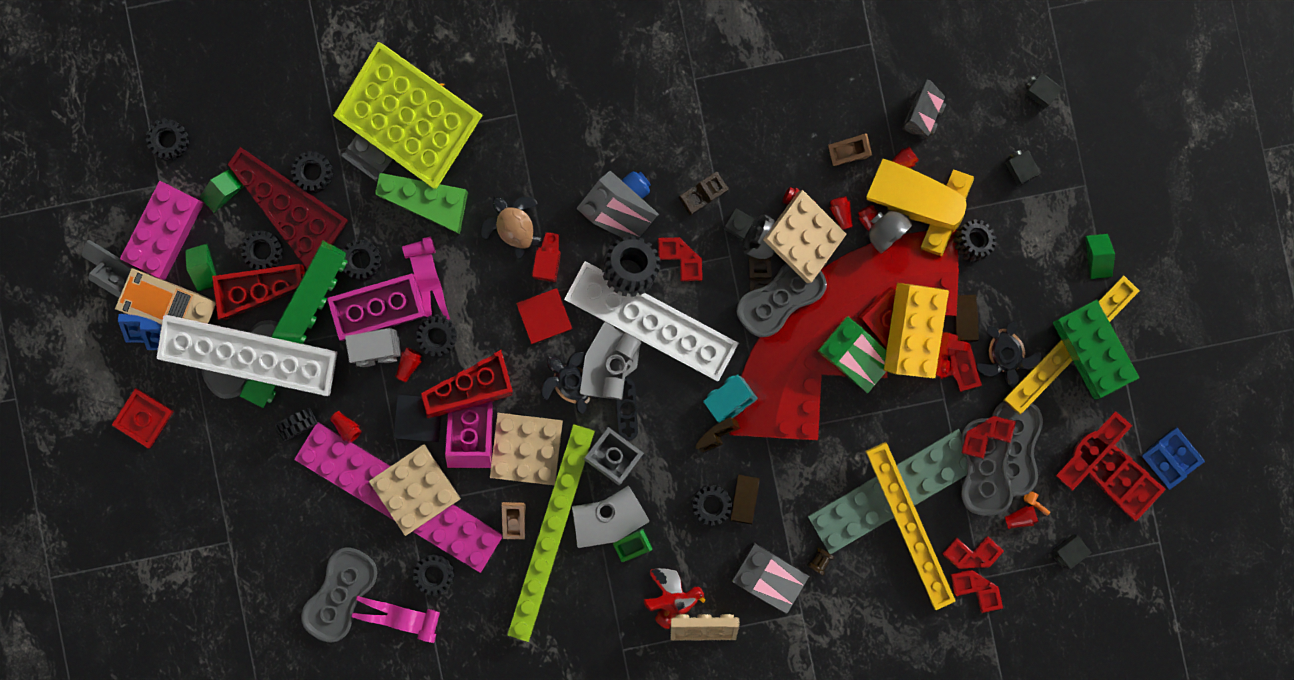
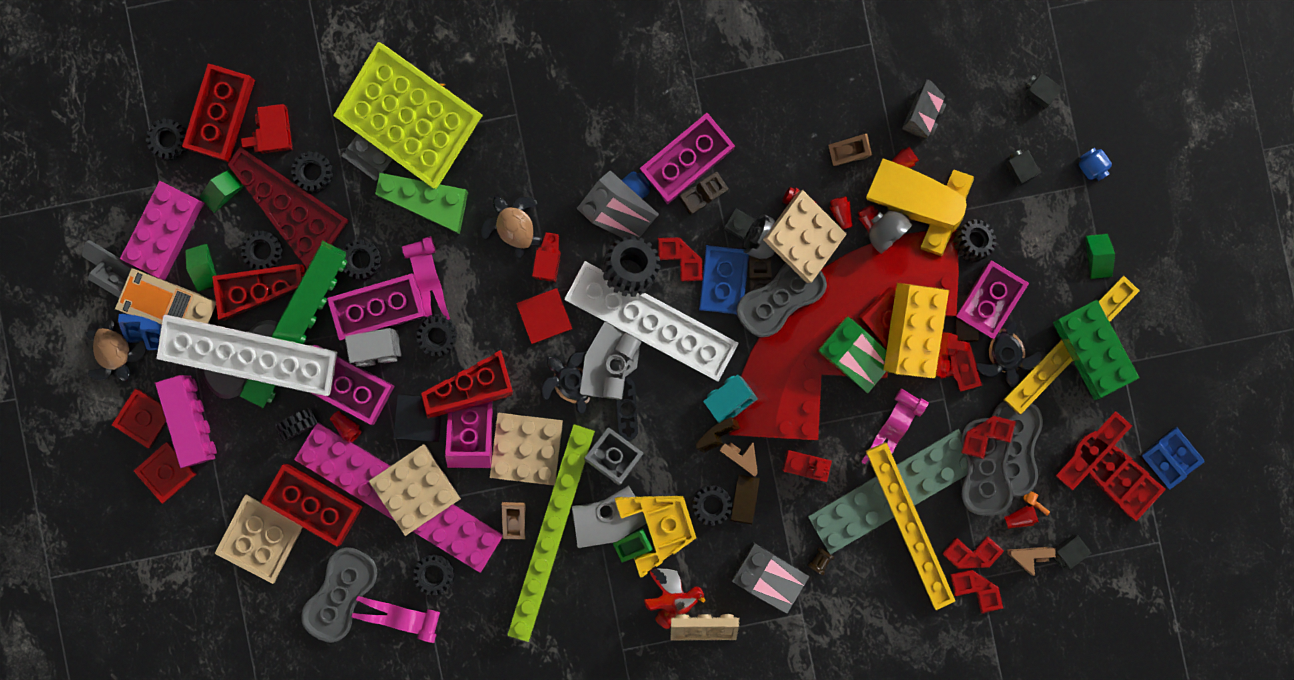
red cone [395,348,422,382] -> none
none -> animal [86,319,146,382]
none -> red tile [134,442,197,504]
none -> dark pink brick [155,375,217,468]
none -> red brick [182,63,255,162]
none -> tan plate [215,495,303,584]
none -> red hinge [241,104,293,154]
none -> red brick [261,464,363,547]
none -> dark pink brick [310,345,395,425]
none -> yellow wing [614,496,696,578]
none -> dark pink brick [640,113,735,205]
none -> blue tile [699,245,749,314]
none -> medium nougat slope [719,442,758,476]
none -> red hinge [782,450,832,482]
none -> dark pink flag [861,388,929,464]
none -> dark pink slope [956,260,1029,339]
none -> medium nougat slope [1007,547,1056,576]
none -> blue head [1079,147,1112,181]

